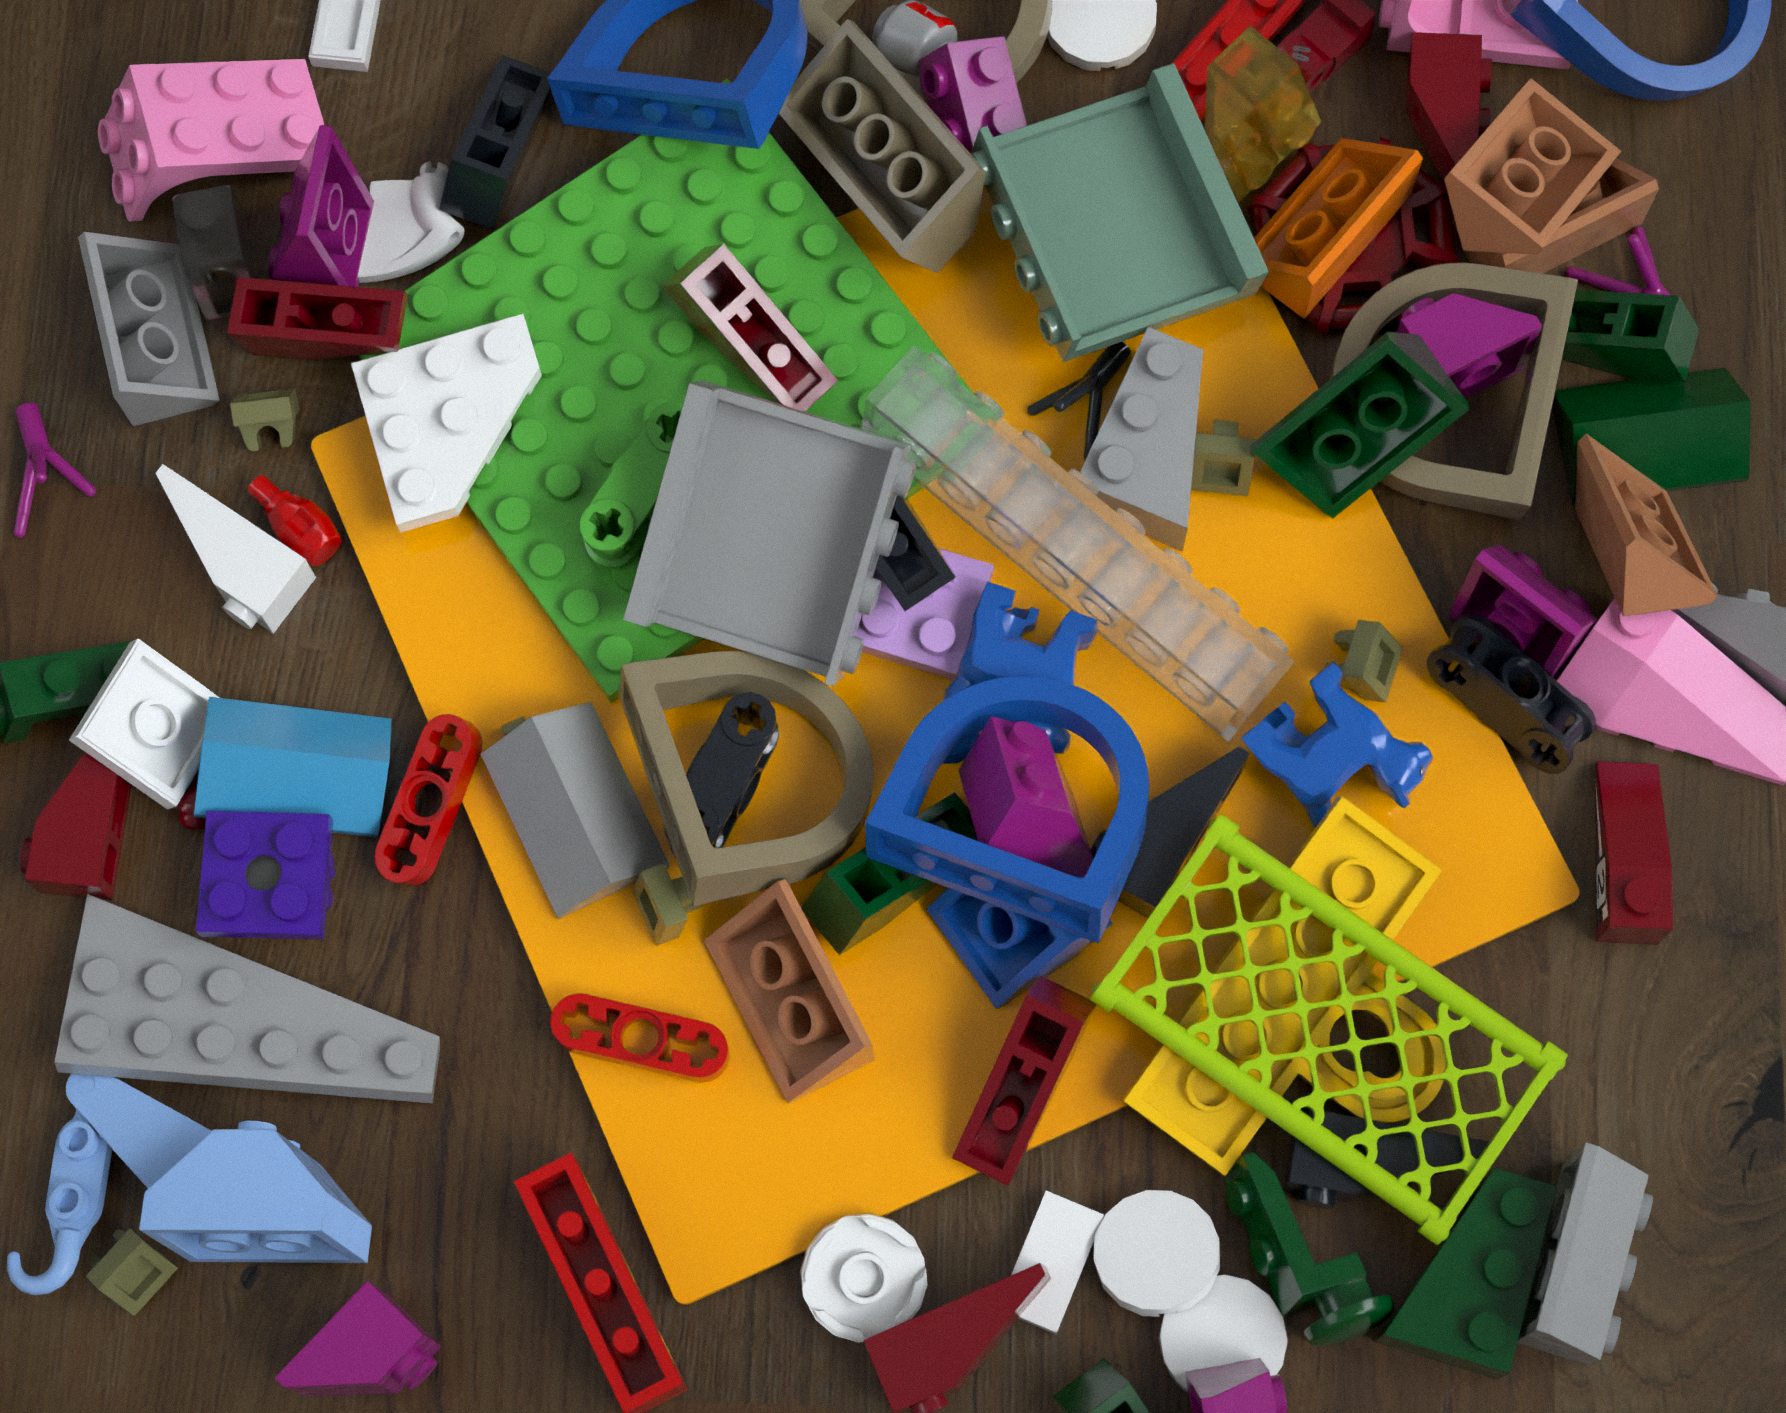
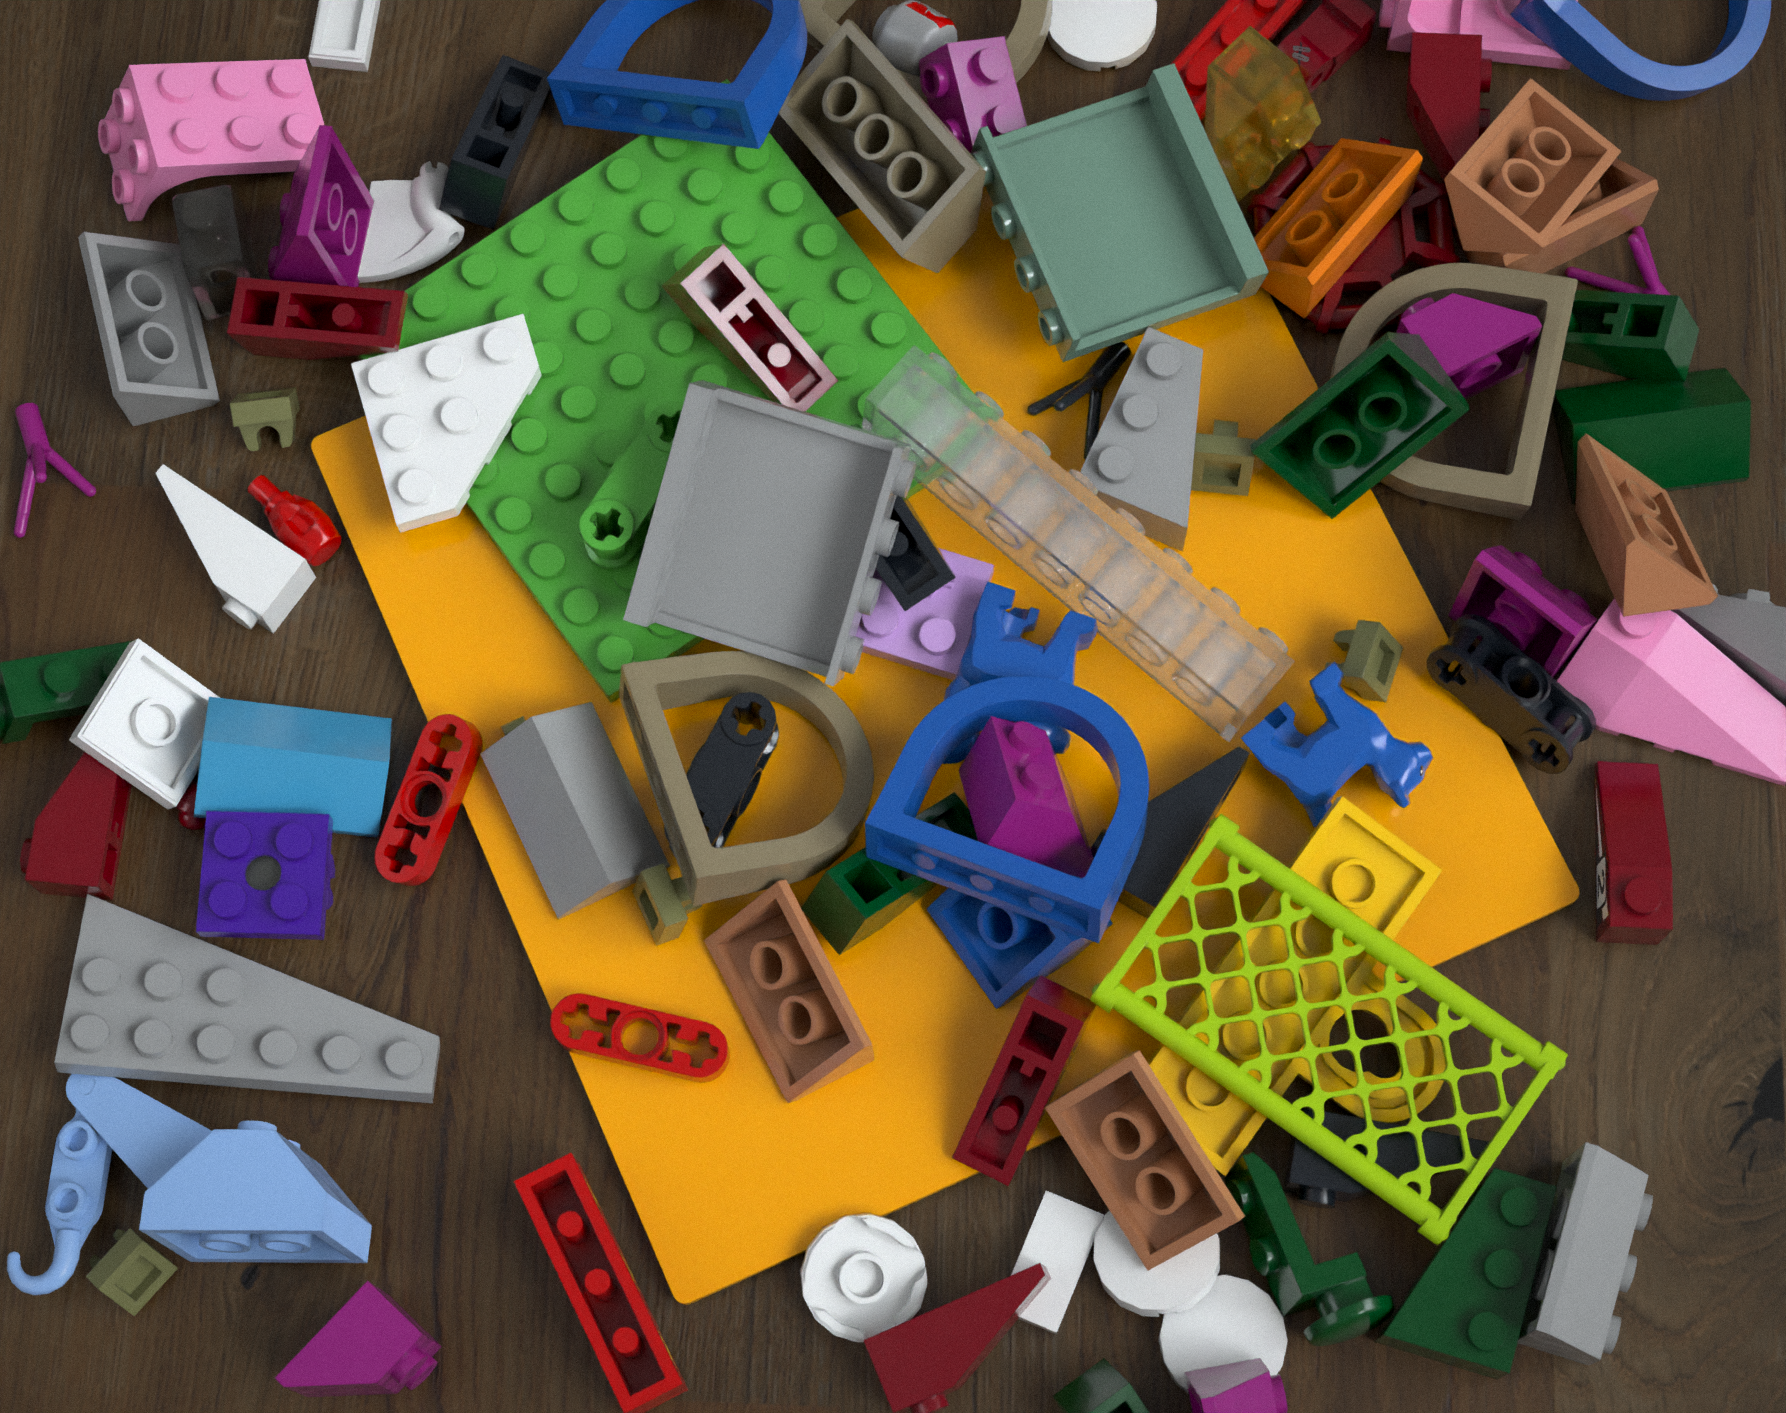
none -> nougat slope [1045,1050,1245,1271]

